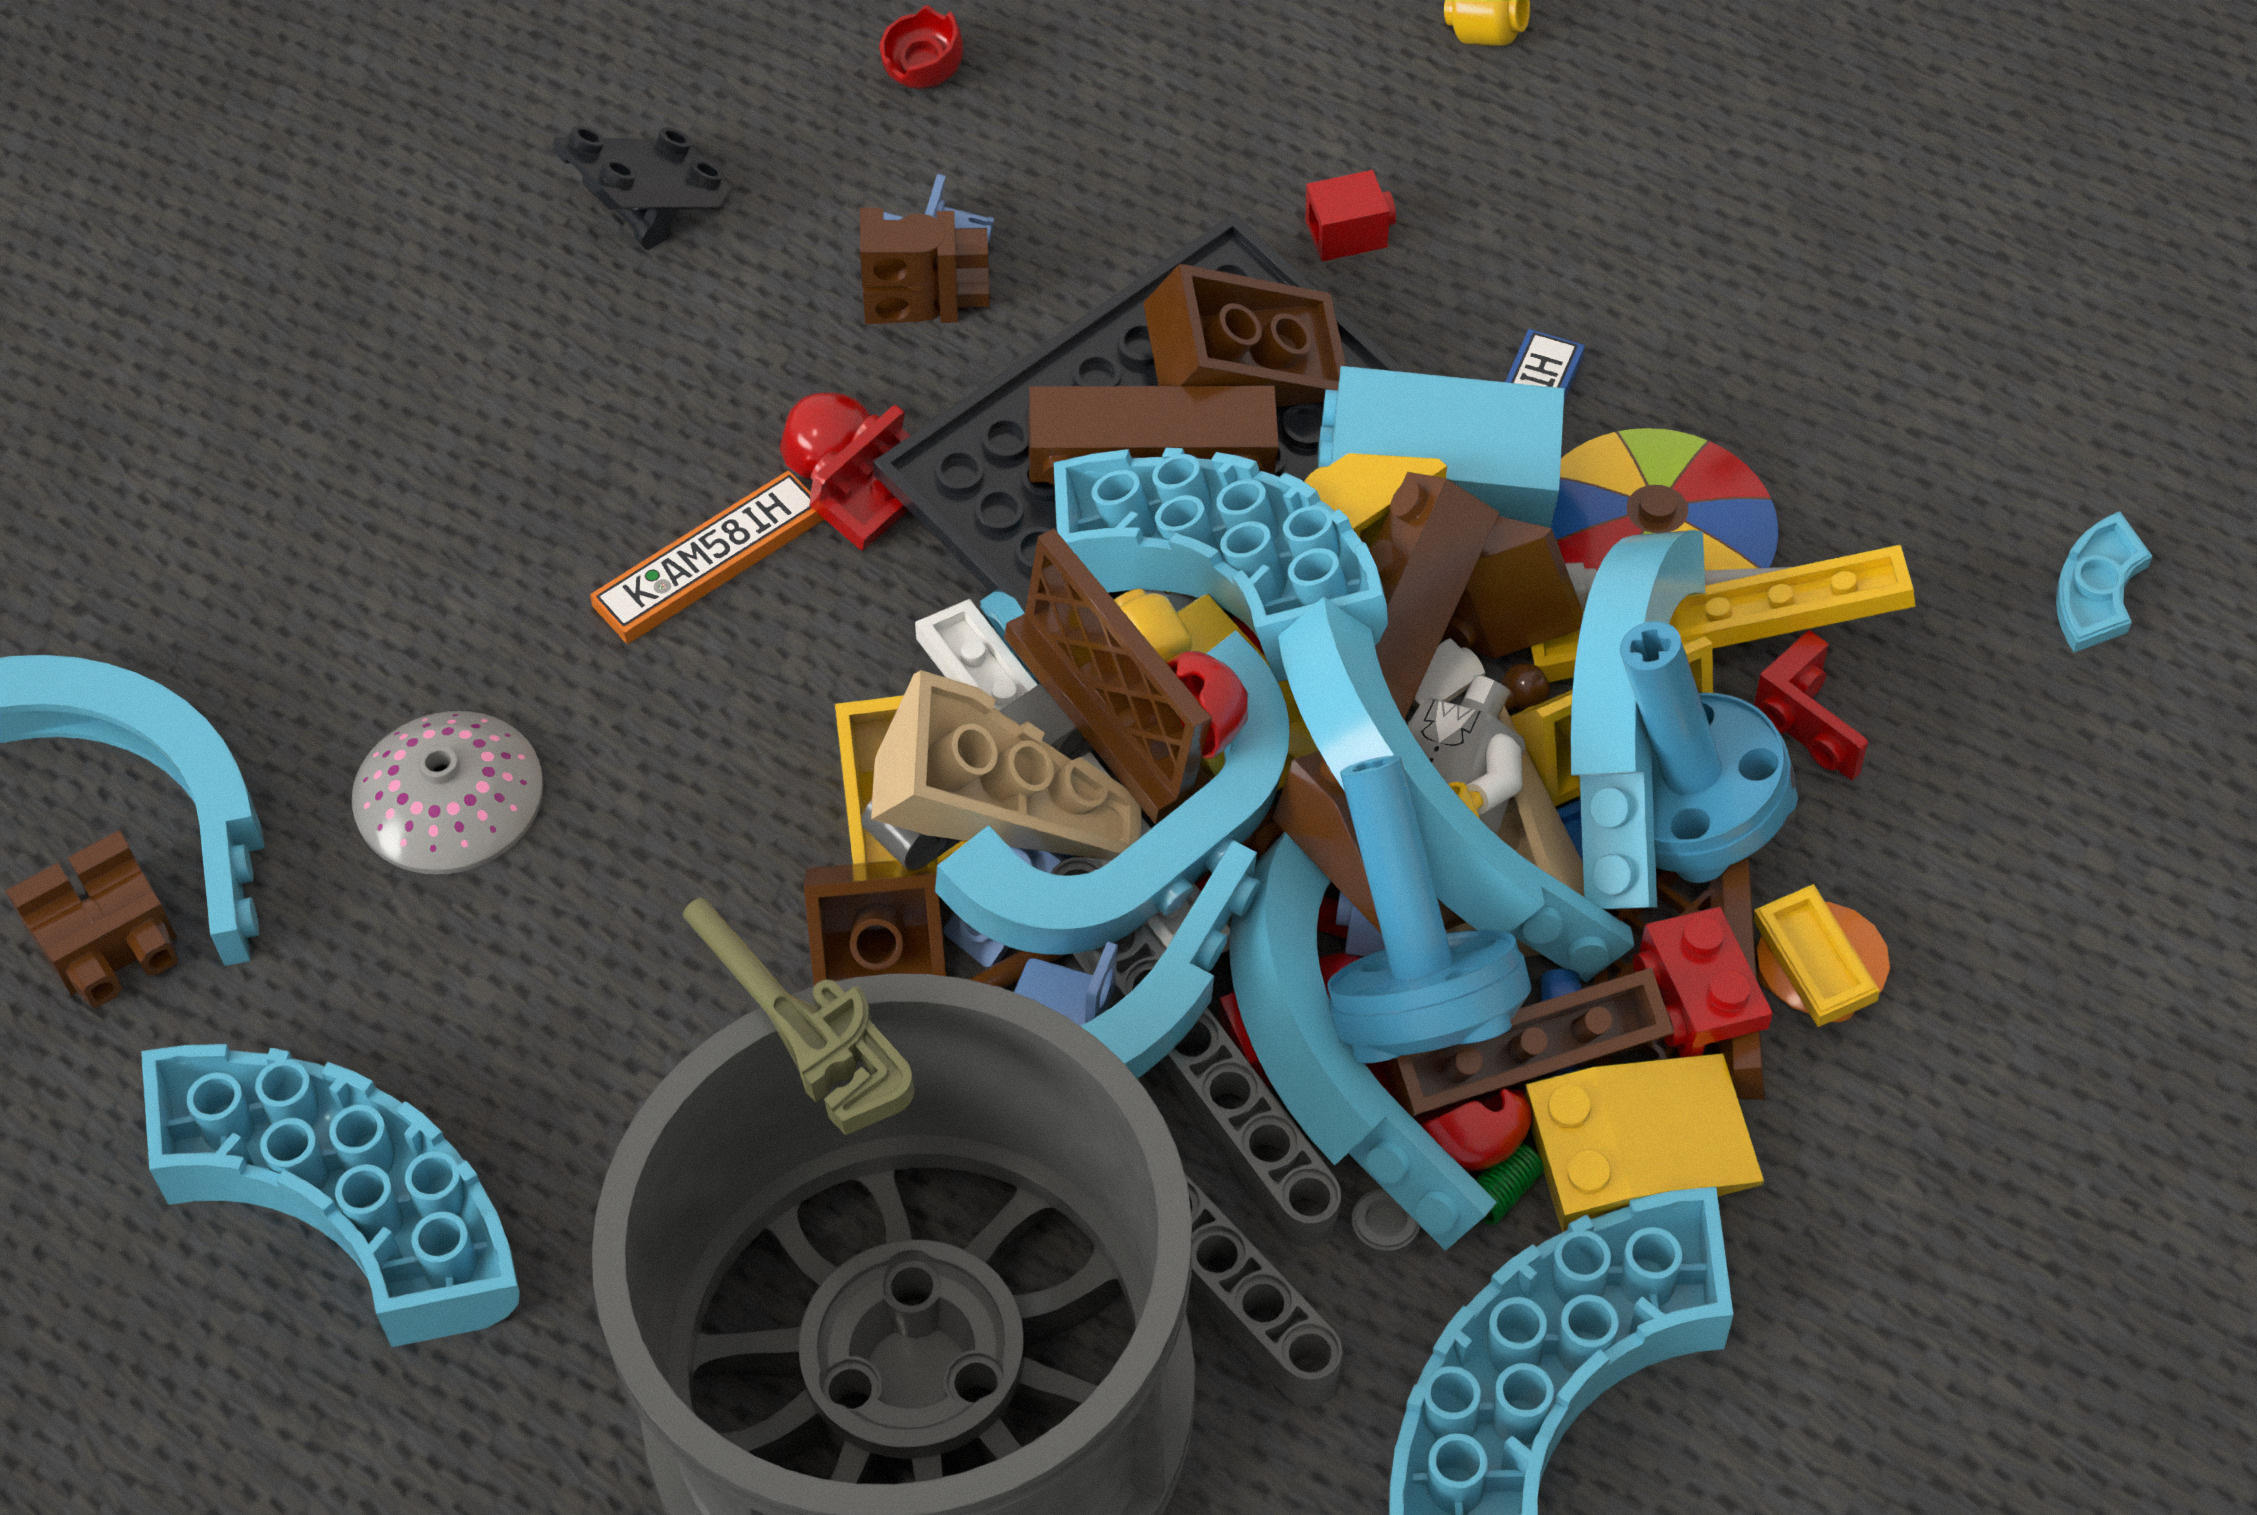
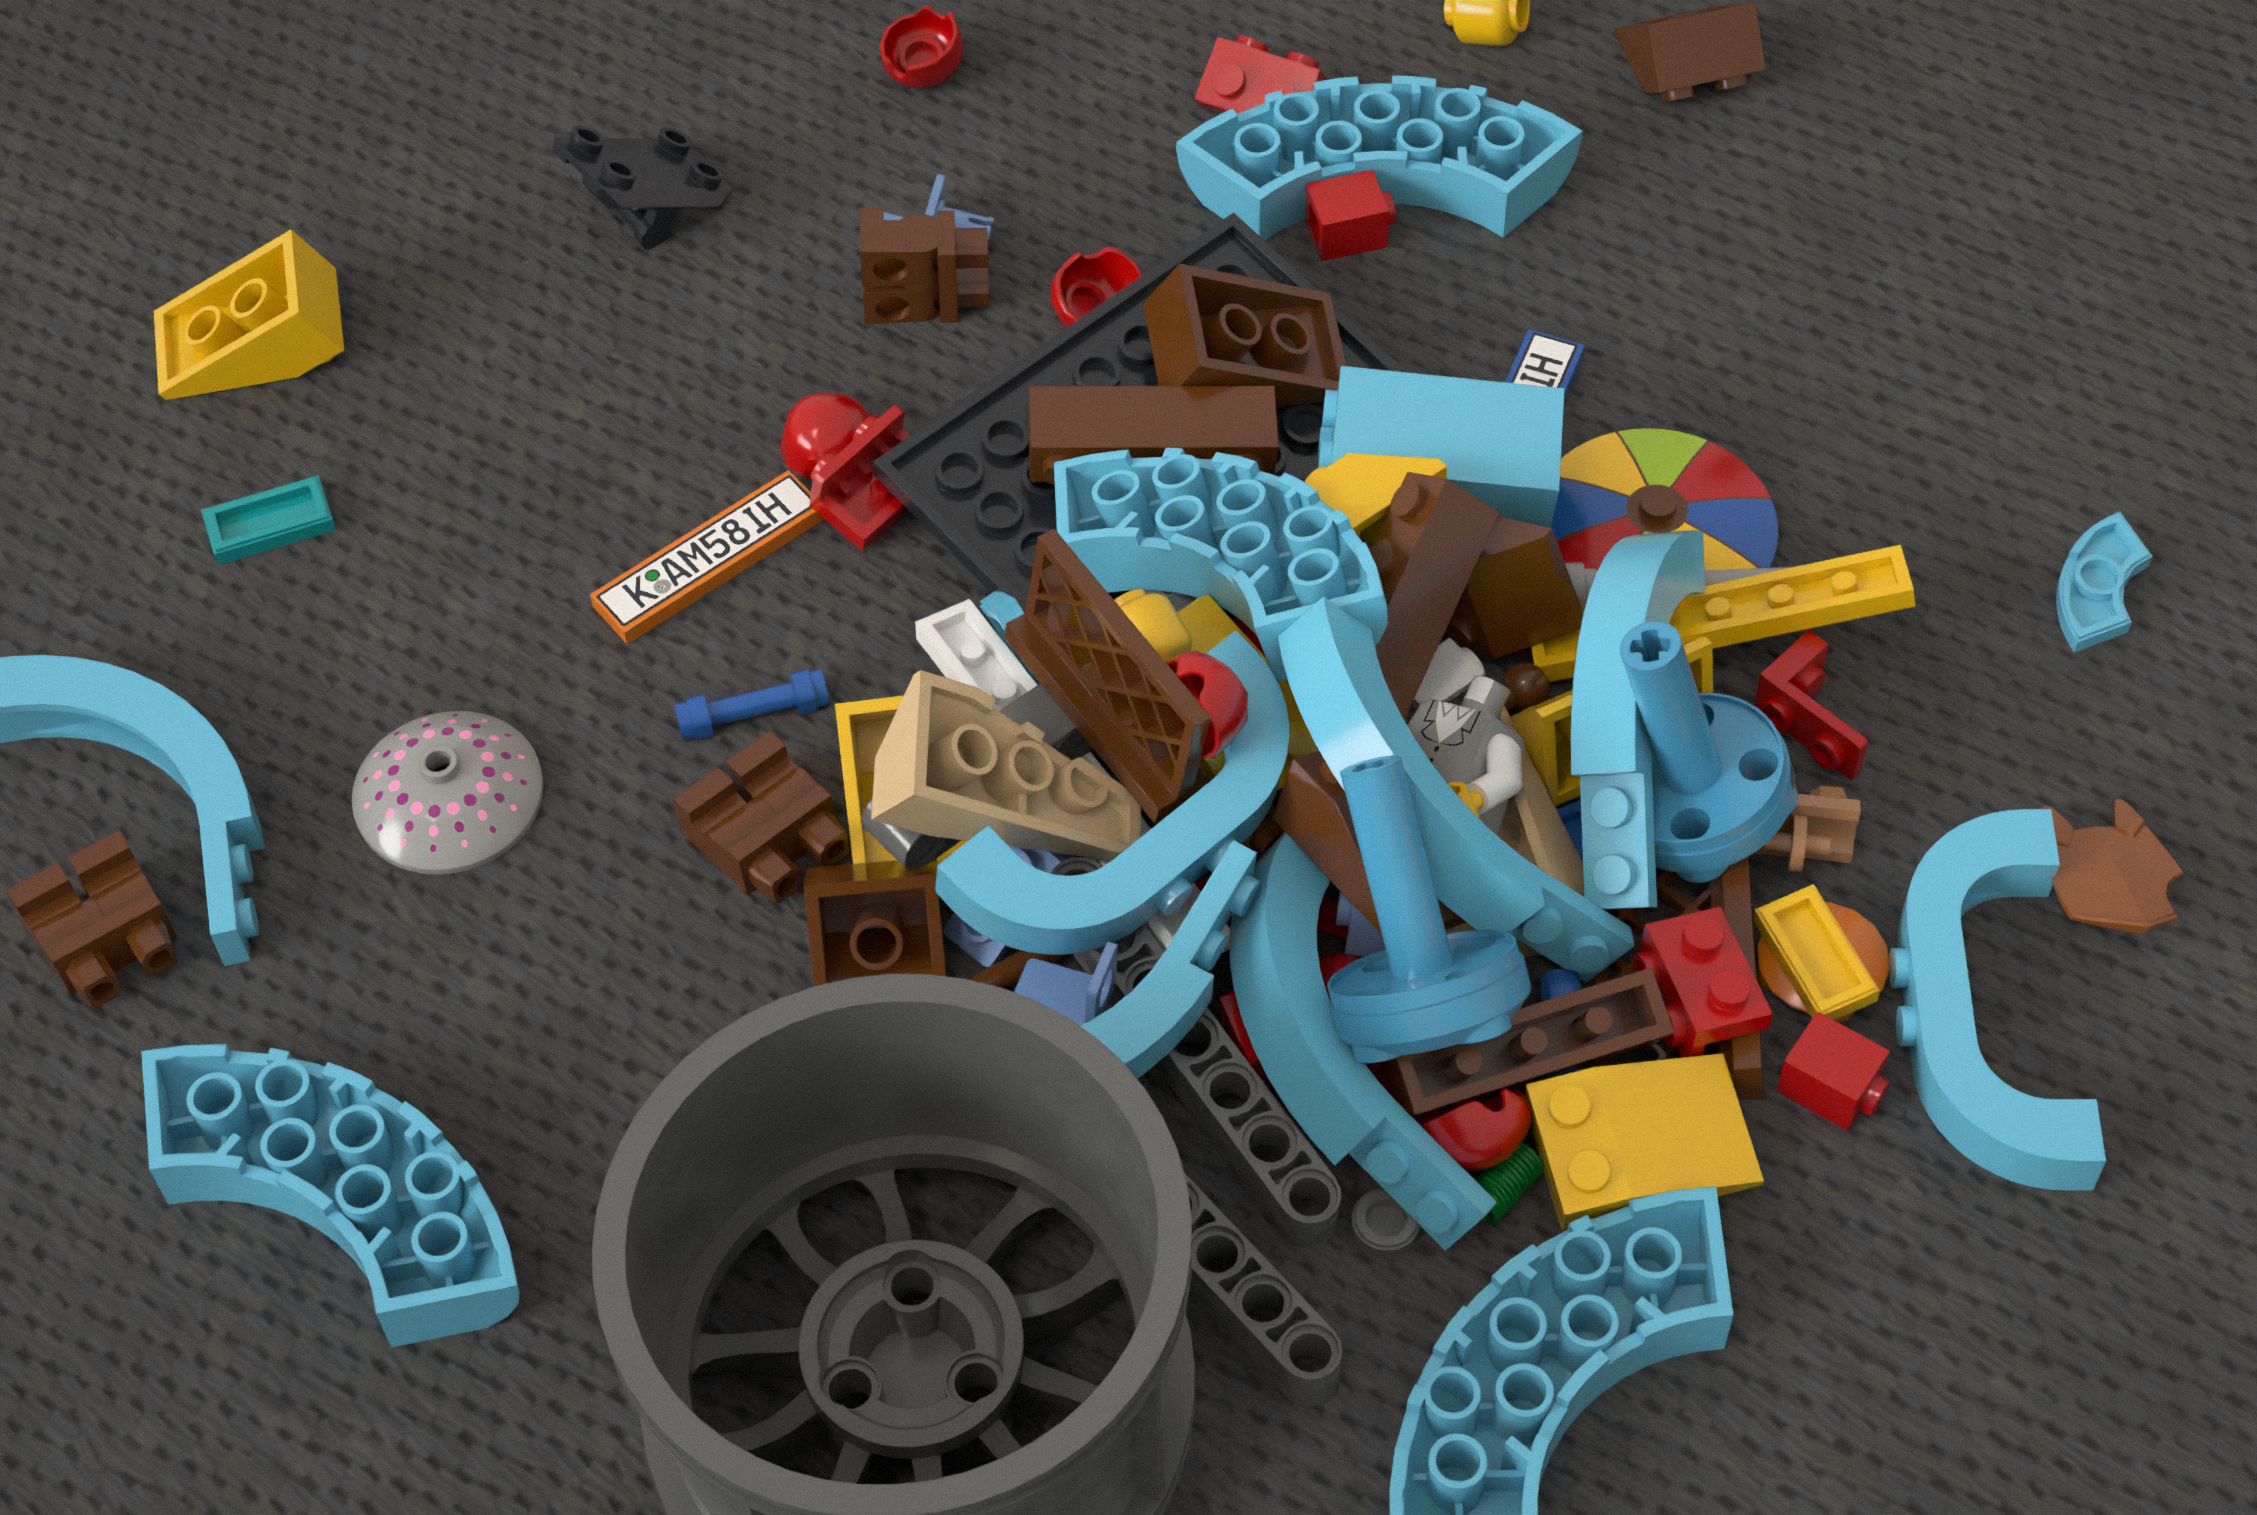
olive piece [683,898,915,1135] -> none
none -> yellow slope [154,230,344,400]
none -> teal tile [201,475,336,565]
none -> reddish brown hips [673,730,850,904]
none -> blue bar [674,668,830,741]
none -> red hair [1051,247,1142,328]
none -> medium azure brick [1176,76,1583,241]
none -> bracket [1194,35,1327,114]
none -> reddish brown slope [1614,2,1766,102]
none -> medium nougat hips [1754,785,1861,872]
none -> red brick [1776,1011,1891,1131]
none -> medium azure arch [1889,809,2106,1190]
none -> dark orange shield [2042,799,2184,935]

